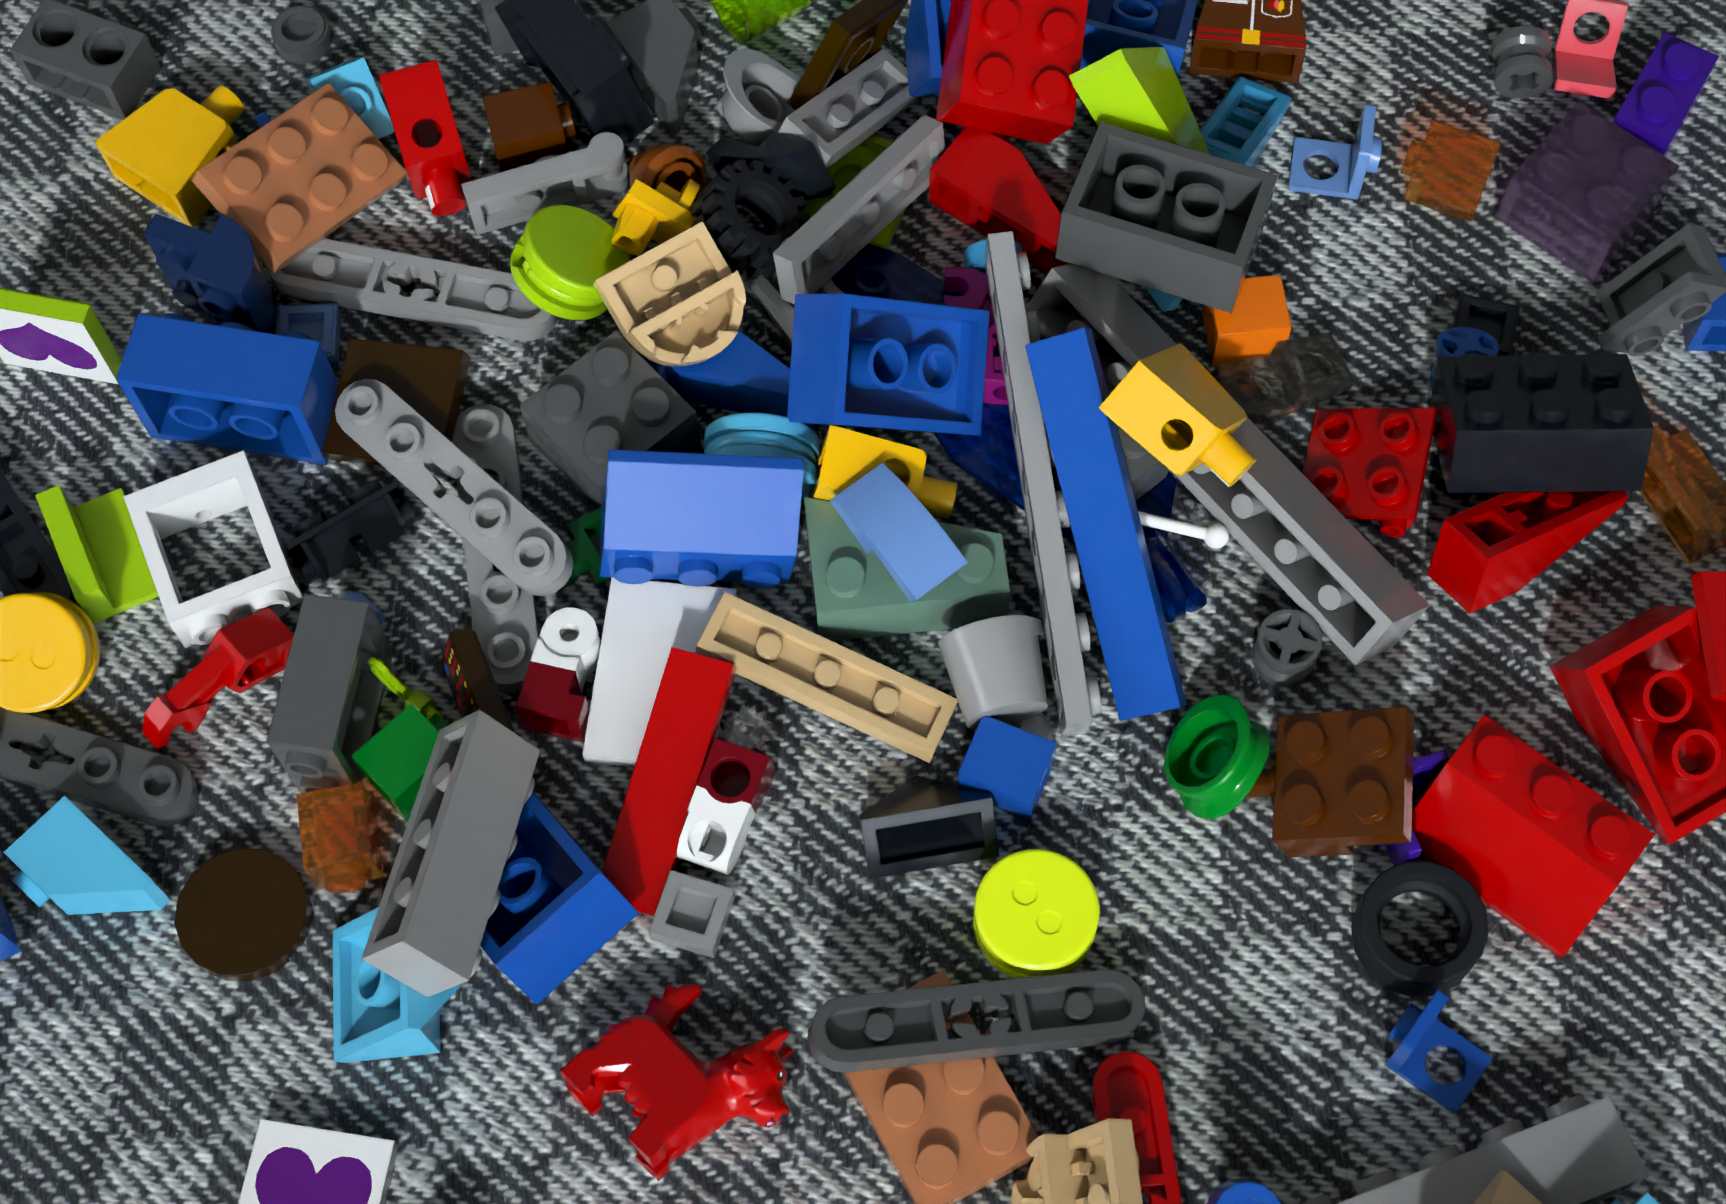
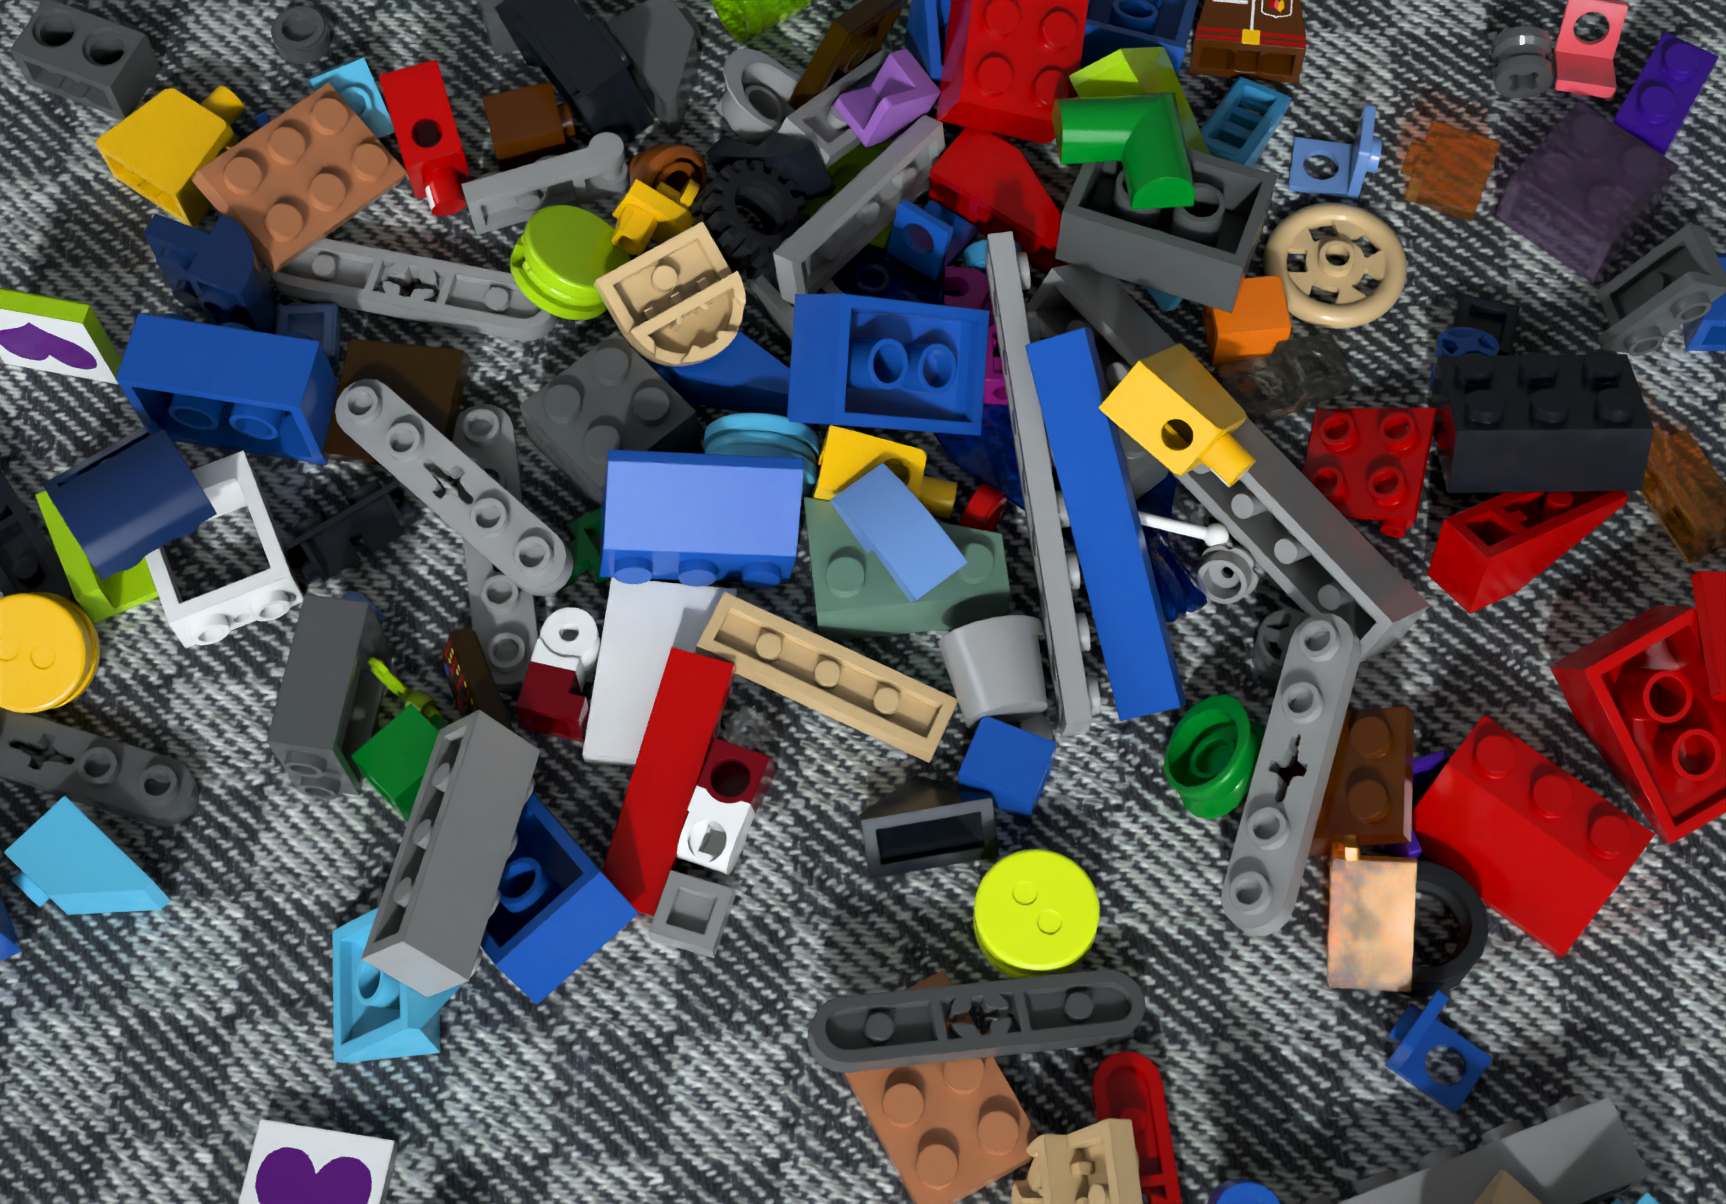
red piece [142,607,294,750] -> none
dark brown tile [174,848,313,982] -> none
clear orange brick [296,782,384,893] -> none
red animal [560,984,794,1182] -> none
none -> dark blue brick [42,420,217,581]
none -> medium lavender panel [834,48,941,147]
none -> blue bracket [886,199,979,282]
none -> red tile [958,483,1007,532]
none -> green brick [1052,92,1195,210]
none -> light grey plate [1197,543,1259,604]
none -> light grey piece [1221,613,1361,936]
none -> tan plate [1263,203,1407,329]
none -> clear orange panel [1327,834,1417,992]

